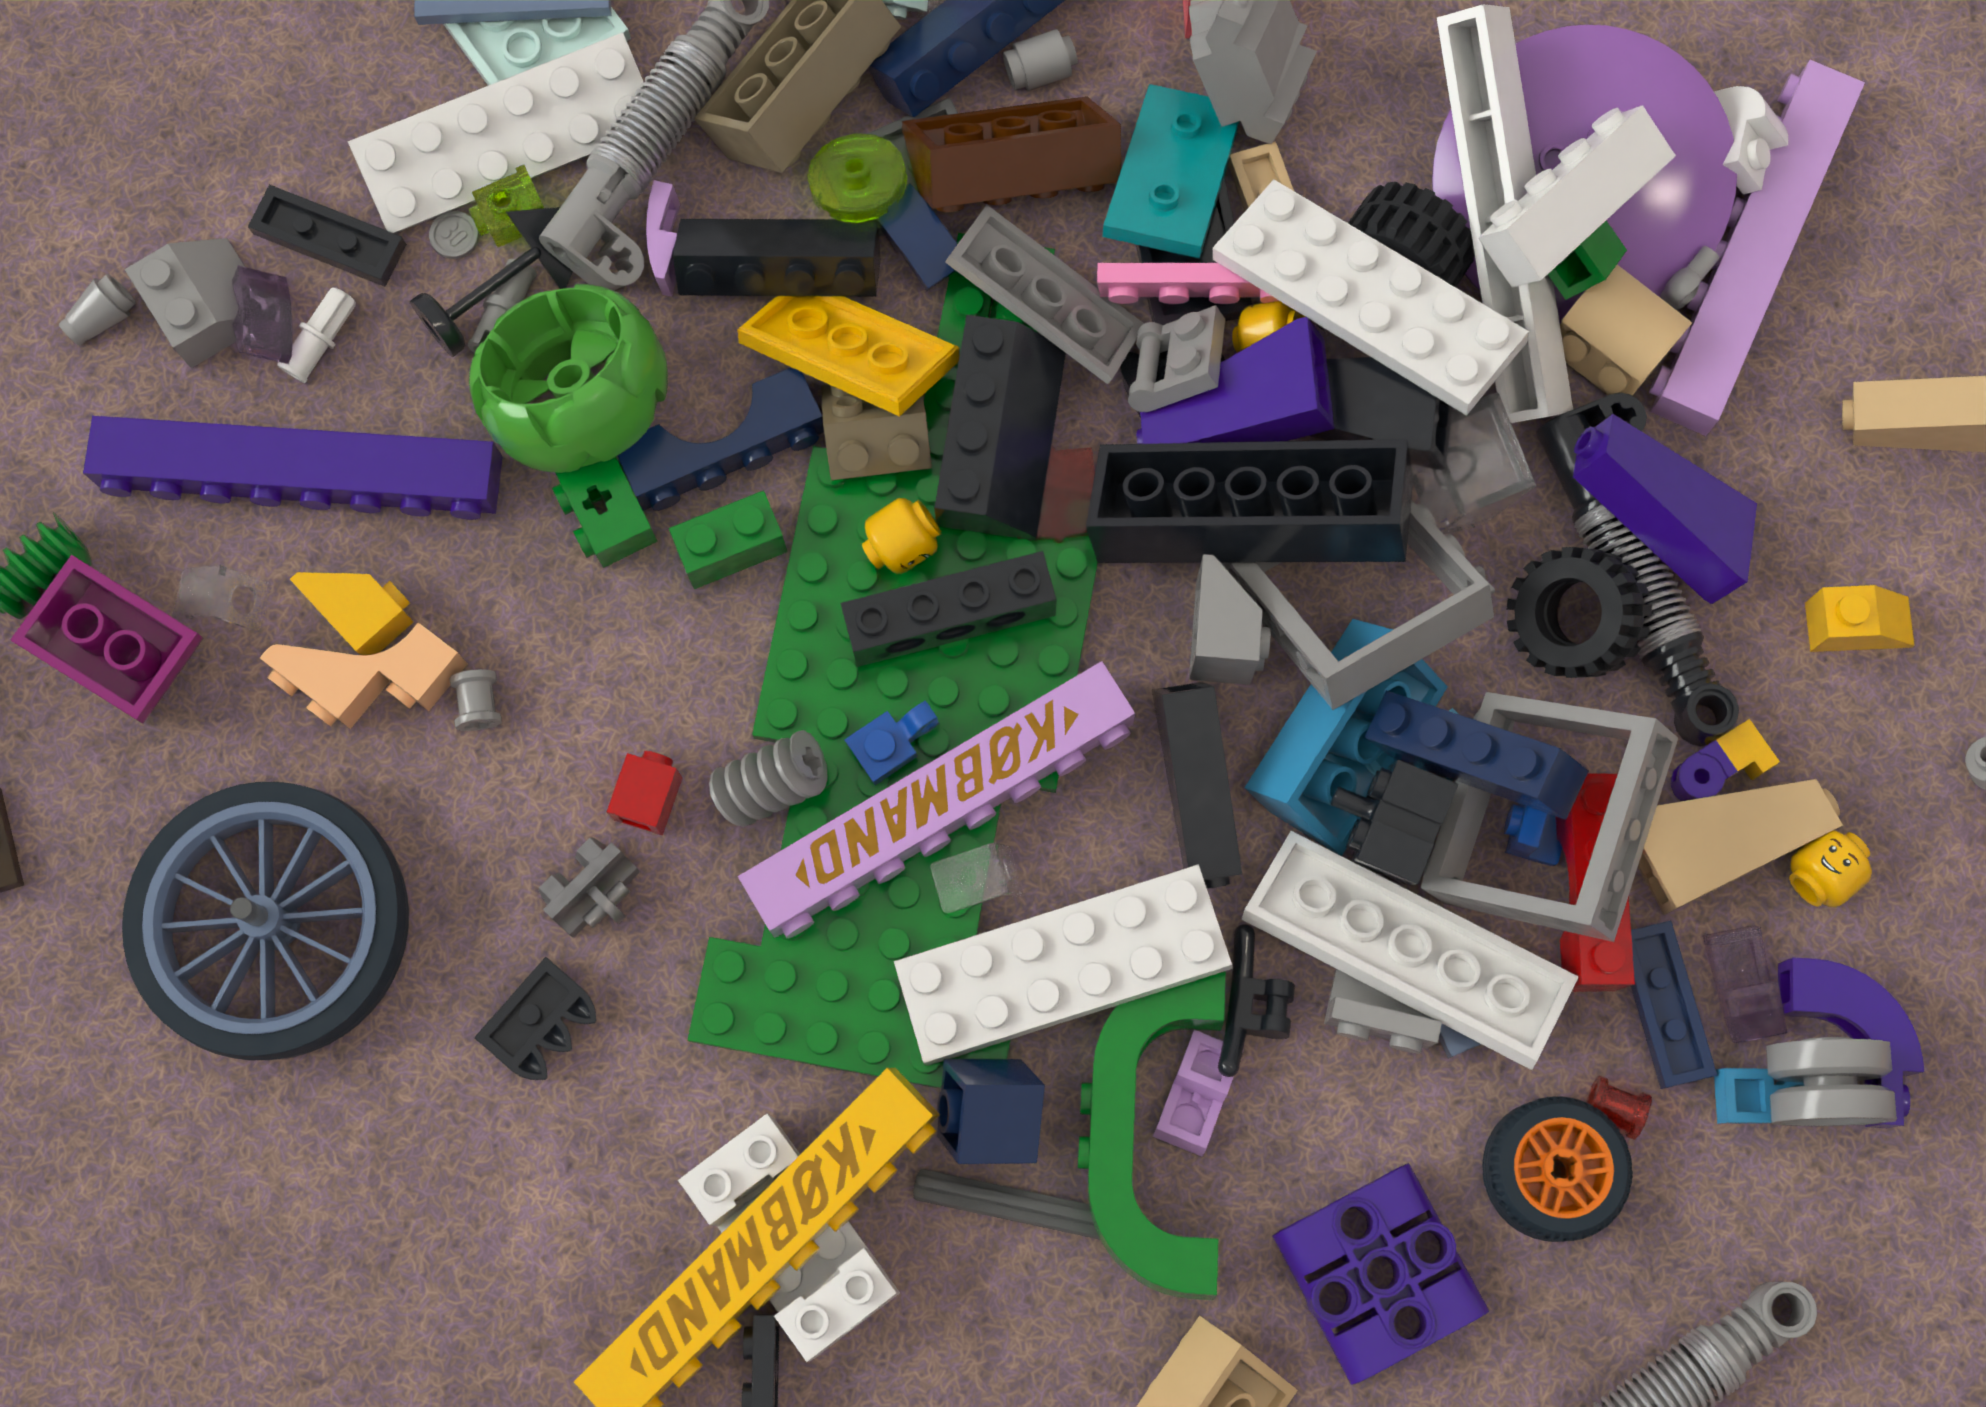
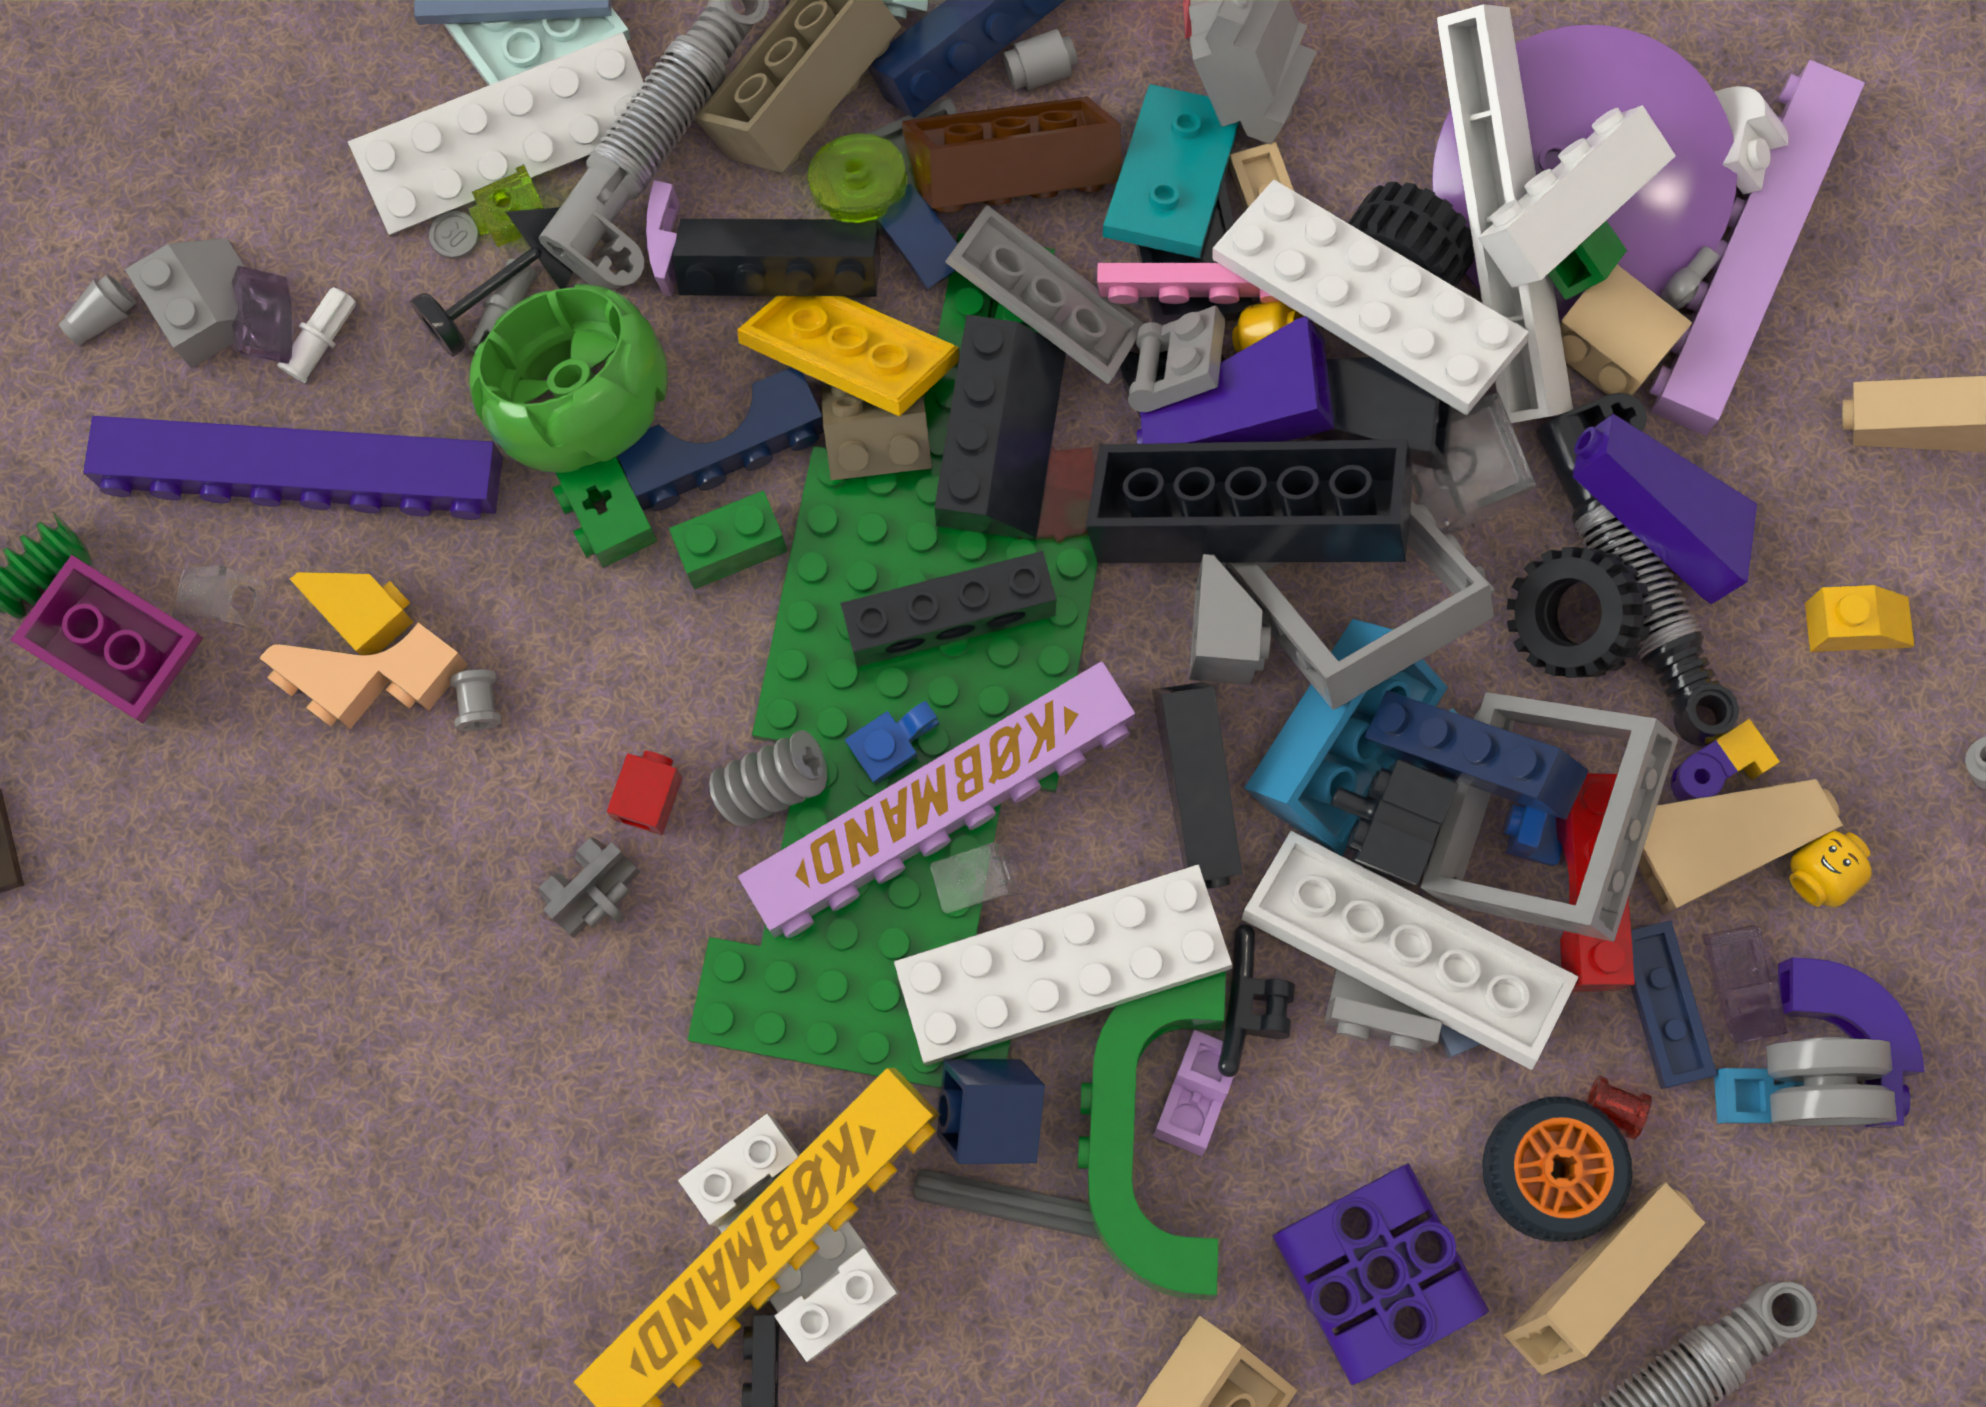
wheel [122,782,409,1060] -> none
black plate [248,184,407,287] -> none
black plate [474,957,596,1080] -> none
yellow head [862,498,941,574] -> none
none -> tan slope [1503,1182,1705,1375]

